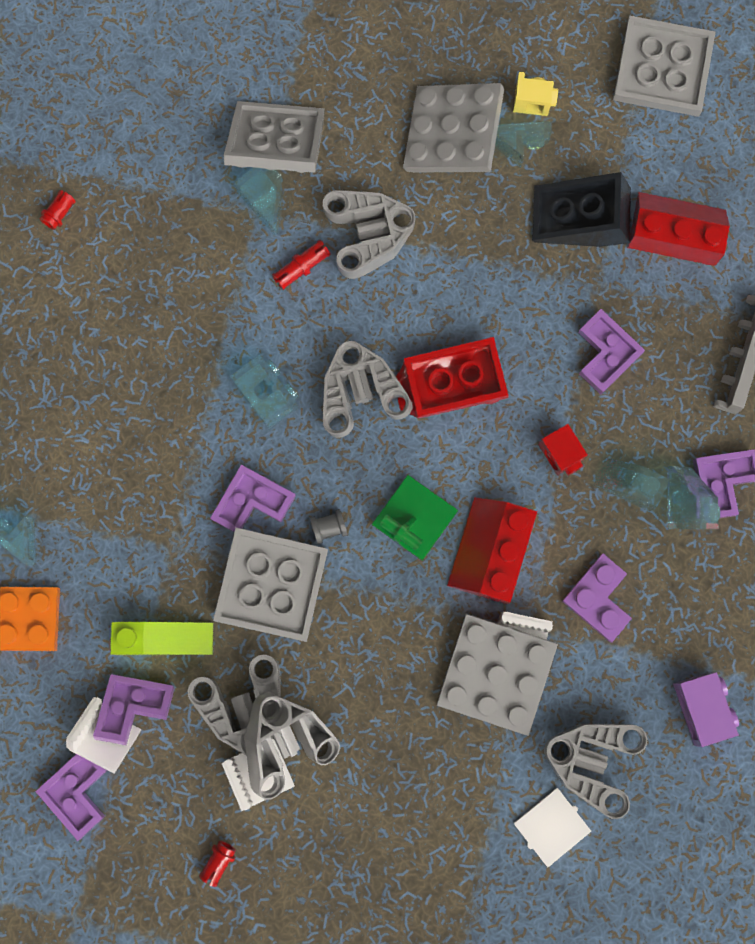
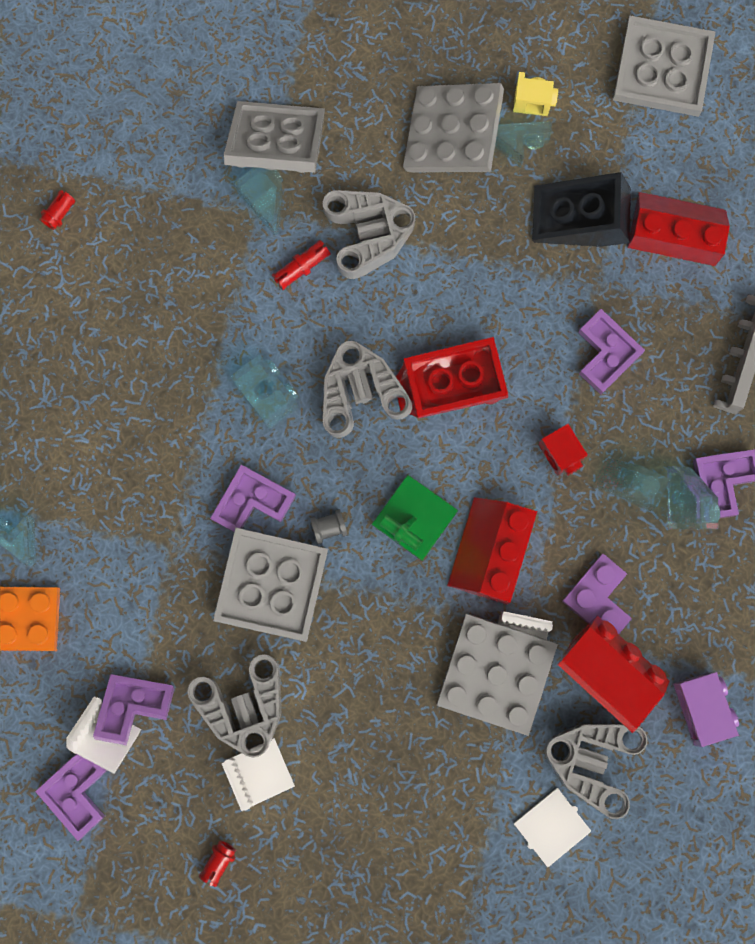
lime slope [111,622,213,655] -> none
light grey connector [244,693,340,800] -> none
none -> red slope [558,615,670,733]

